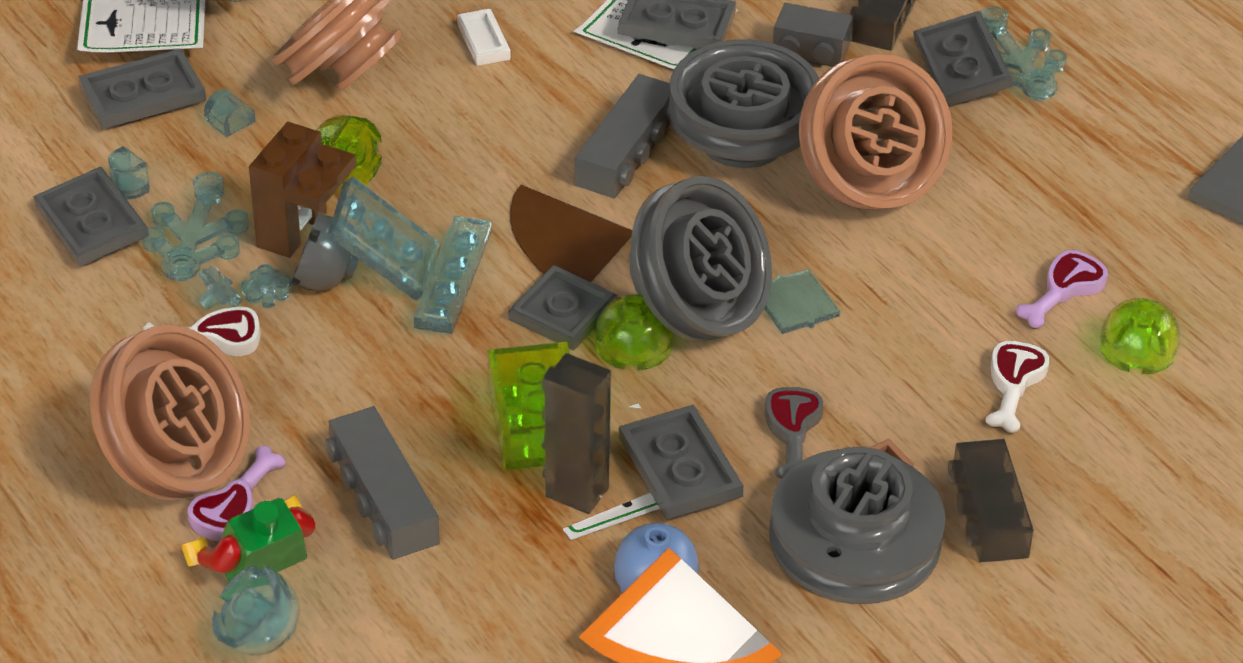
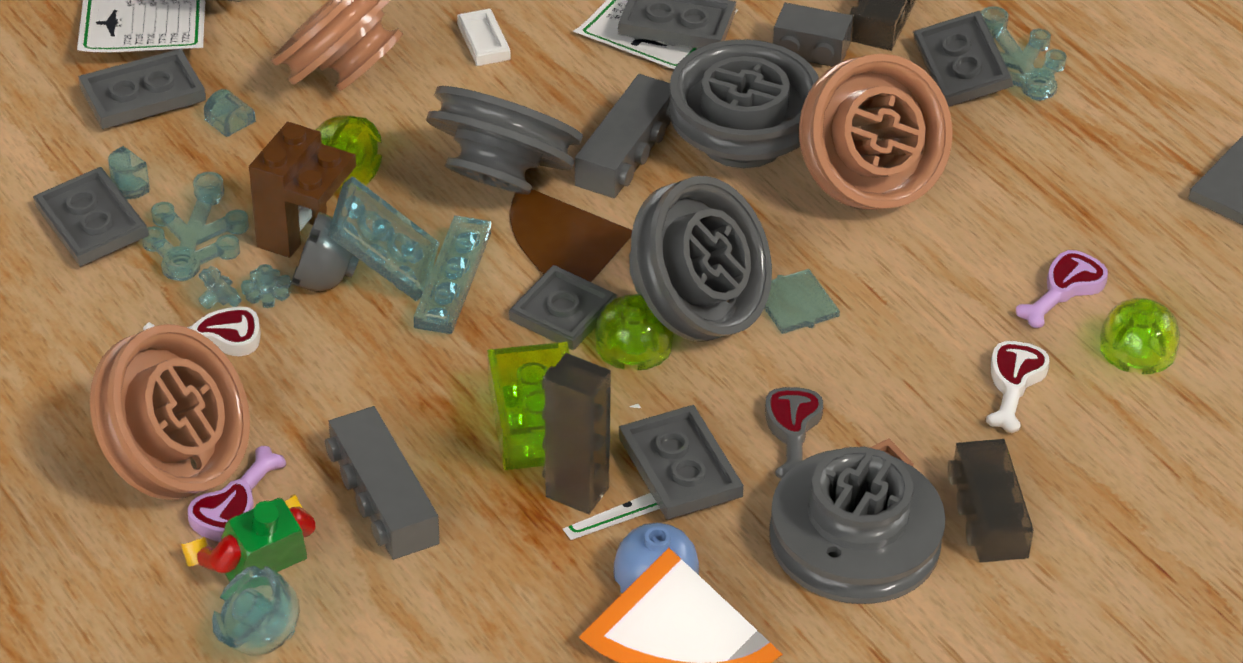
none -> dark grey wheel [426,86,583,195]

